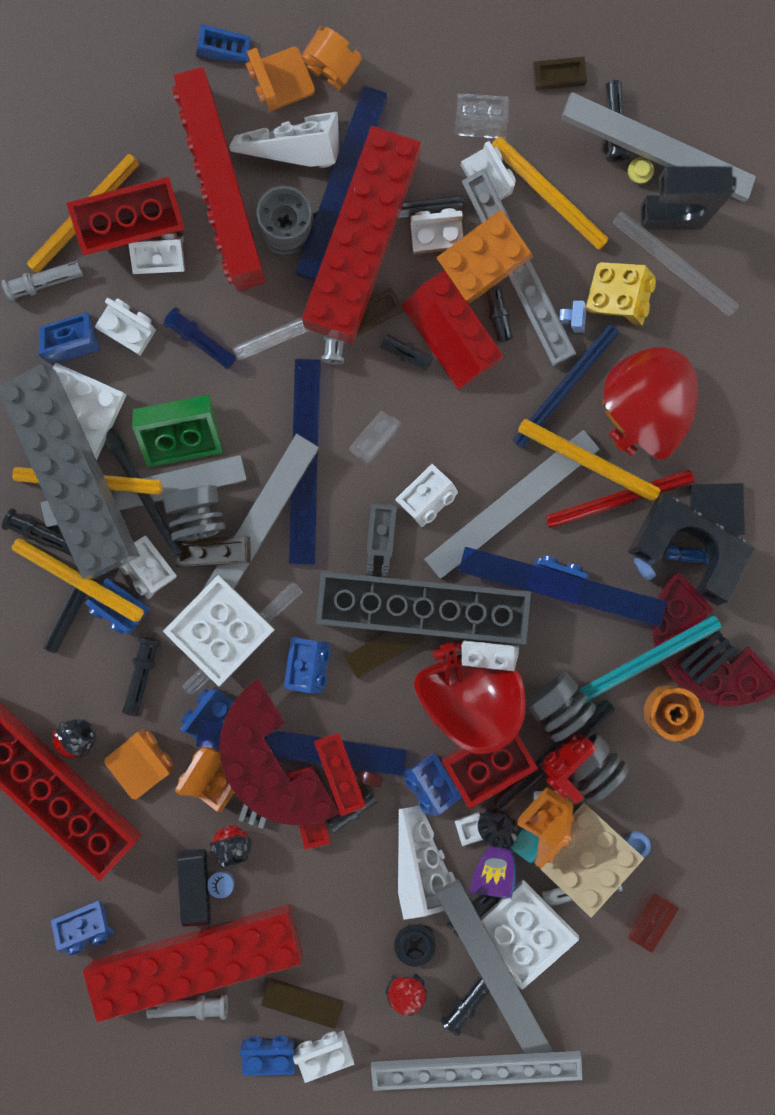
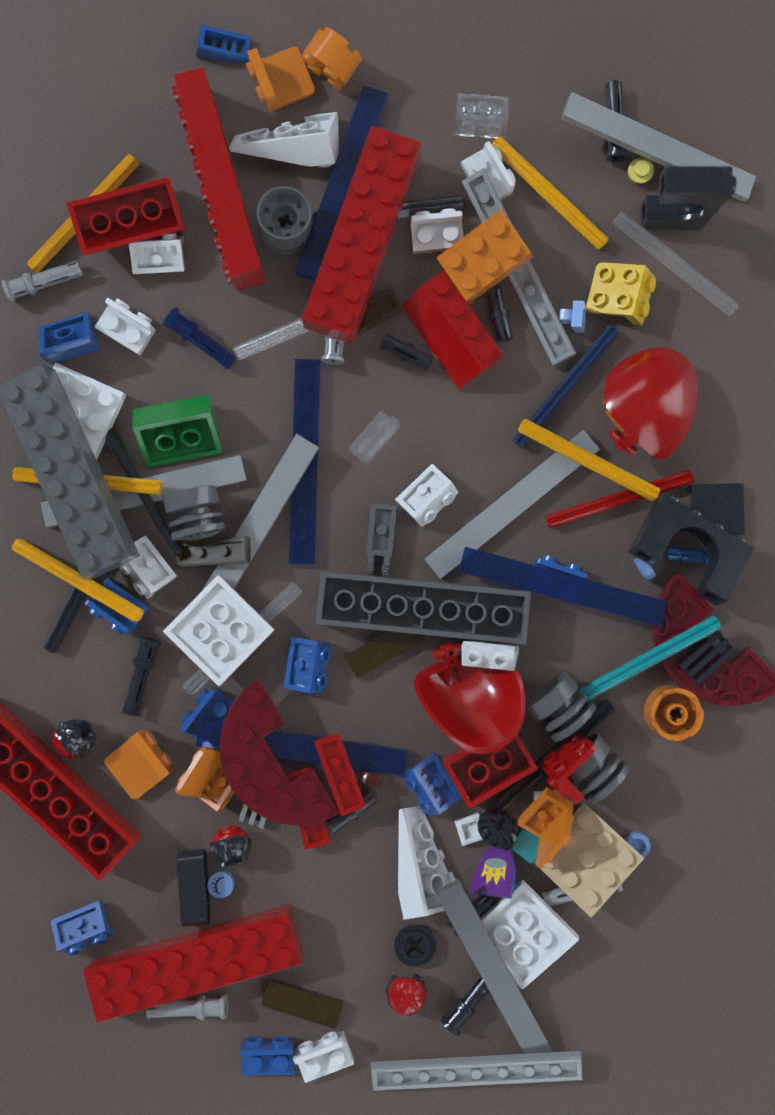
black pin [1,508,72,556] -> none
dark brown tile [533,56,587,90] -> none
clear red tile [628,893,679,953] -> none

